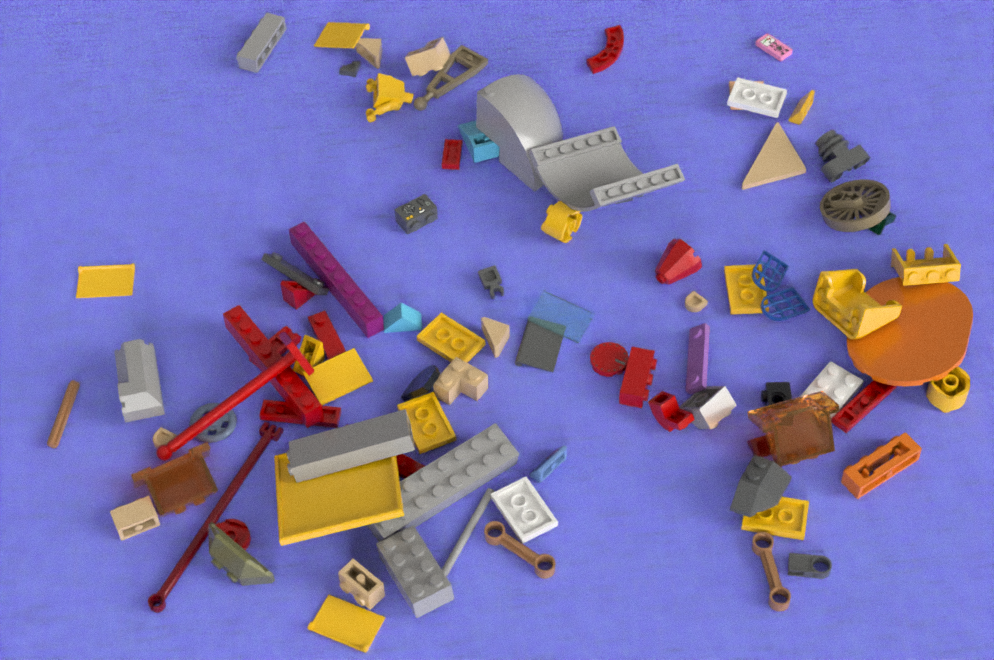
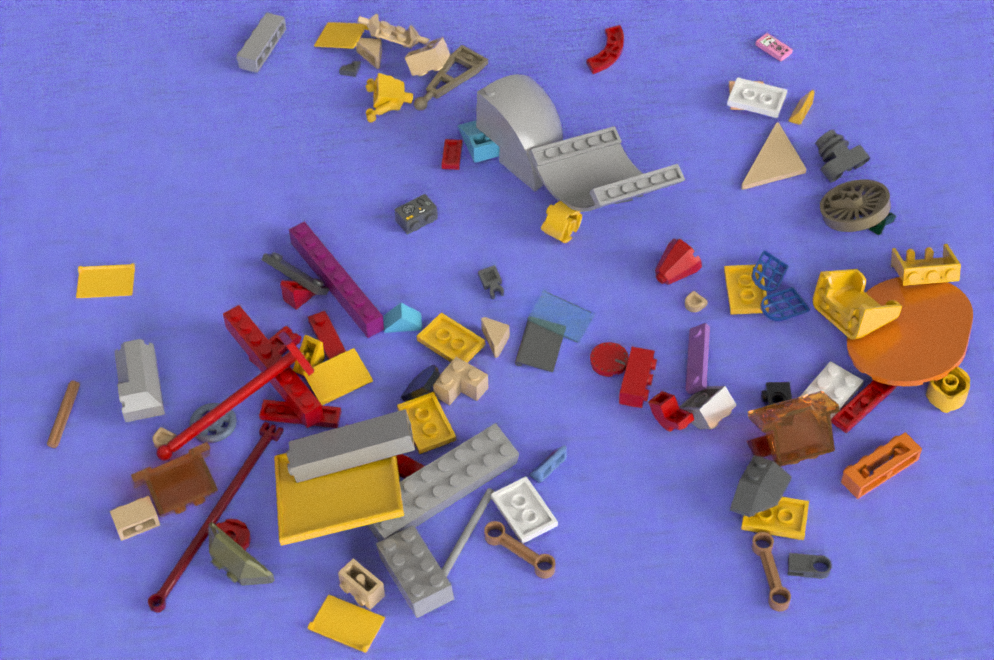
none -> tan plate [357,14,429,49]

